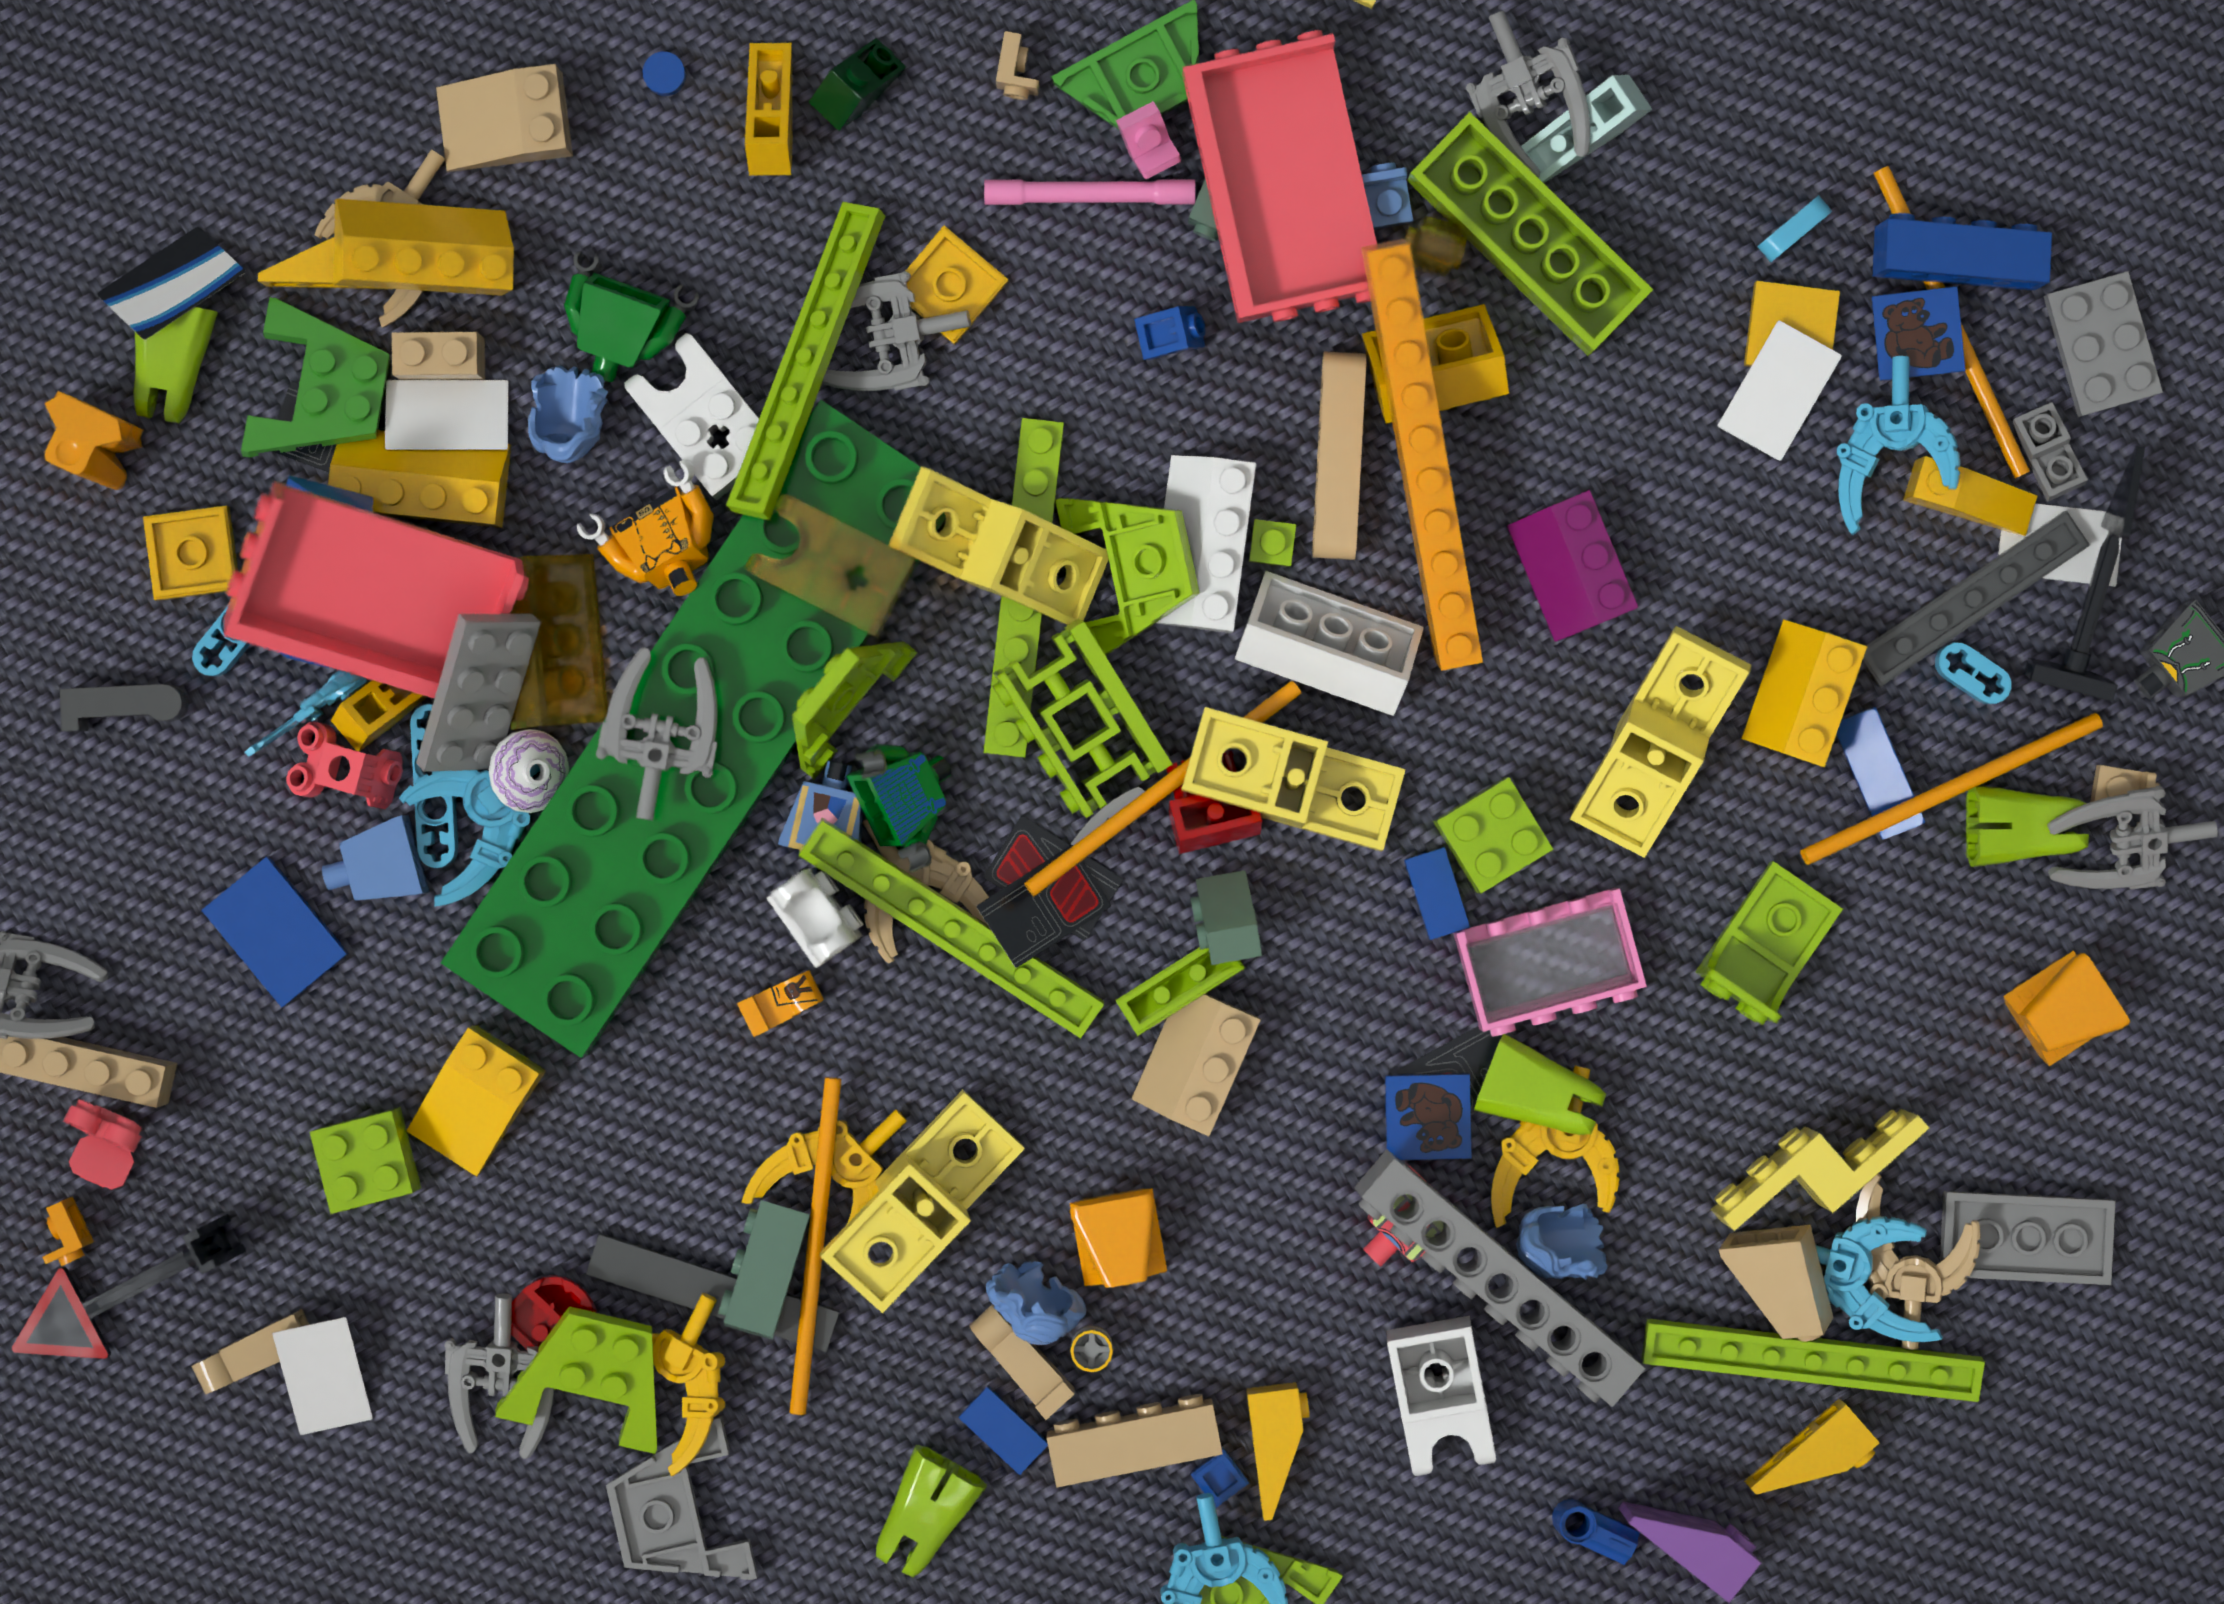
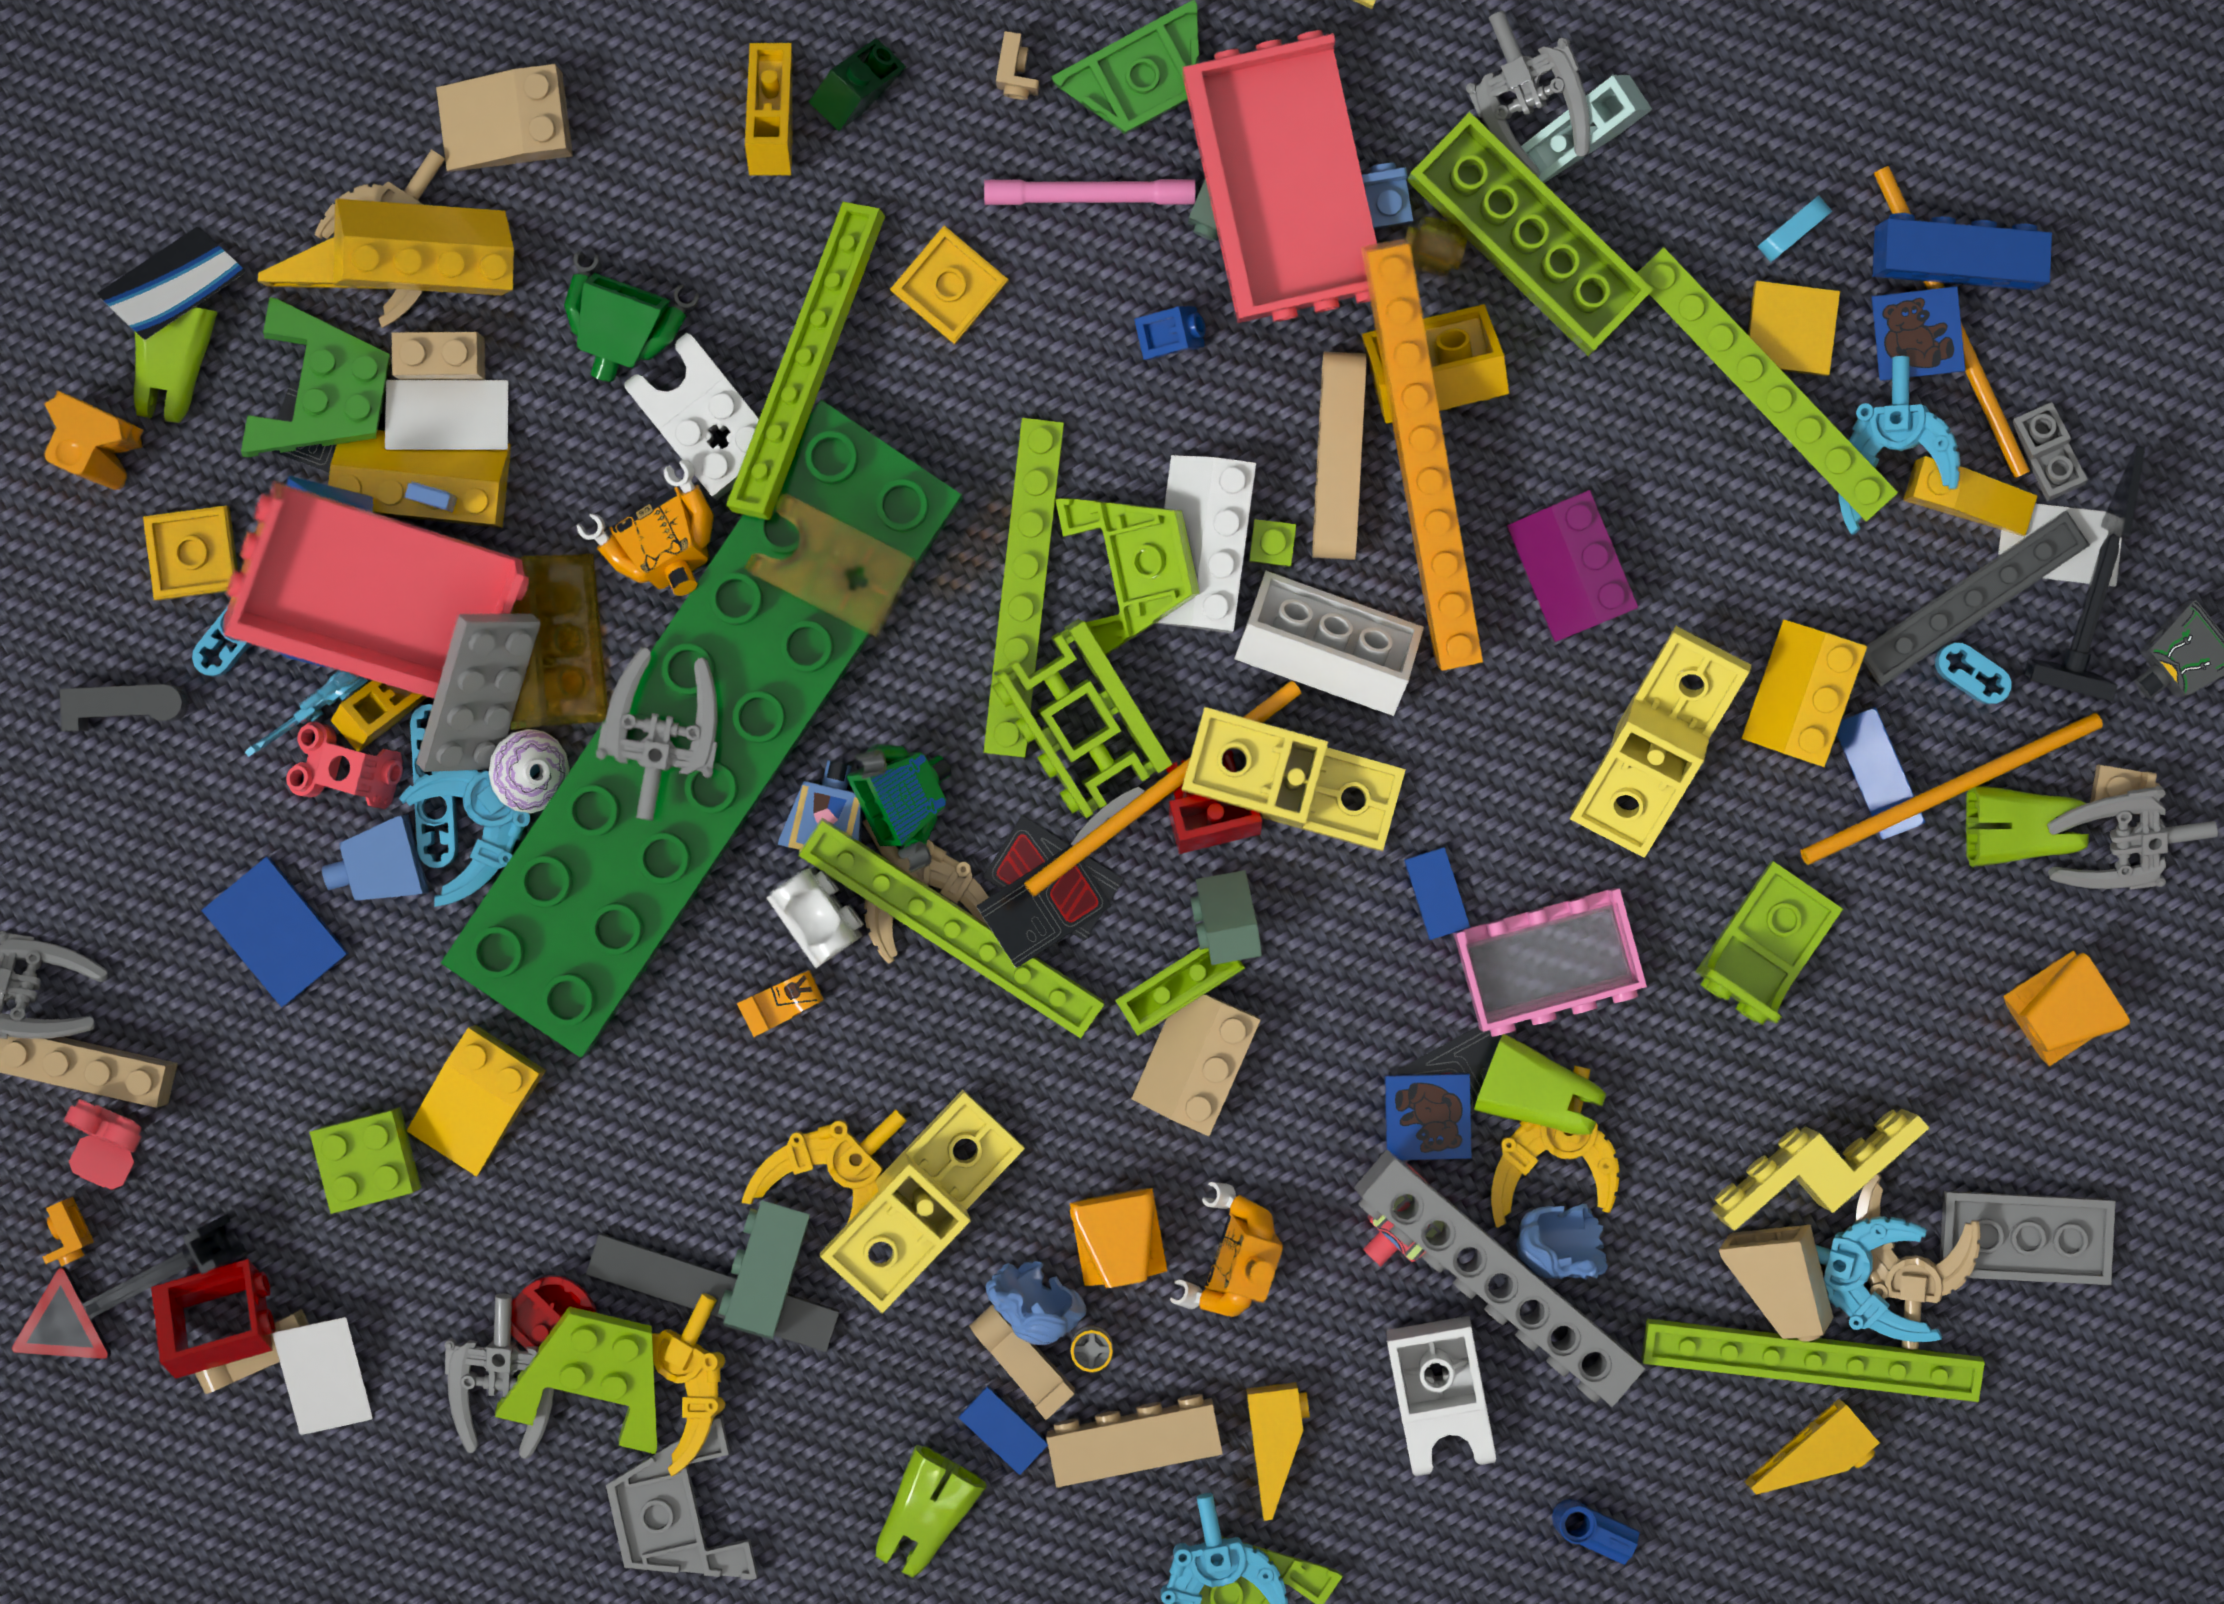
medium blue hair [528,365,608,463] -> none
blue tile [642,51,686,96] -> none
light orange piece [789,1077,842,1415] -> none
lime wing [792,641,918,780] -> none
light grey bar [822,271,971,391] -> none
light yellow bracket [889,467,1109,625] -> none
bright pink bracket [1116,101,1181,179] -> none
blue tile [1190,1447,1249,1508] -> none
lime brick [1433,777,1554,894] -> none
medium lavender slope [1618,1501,1761,1603] -> none
white sticker [1718,320,1842,461] -> none
light grey plate [2043,271,2163,417] -> none
none -> red window [151,1259,276,1379]
none -> medium blue tile [405,482,457,512]
none -> light orange torso [1170,1182,1283,1317]
none -> lime plate [1637,247,1898,522]

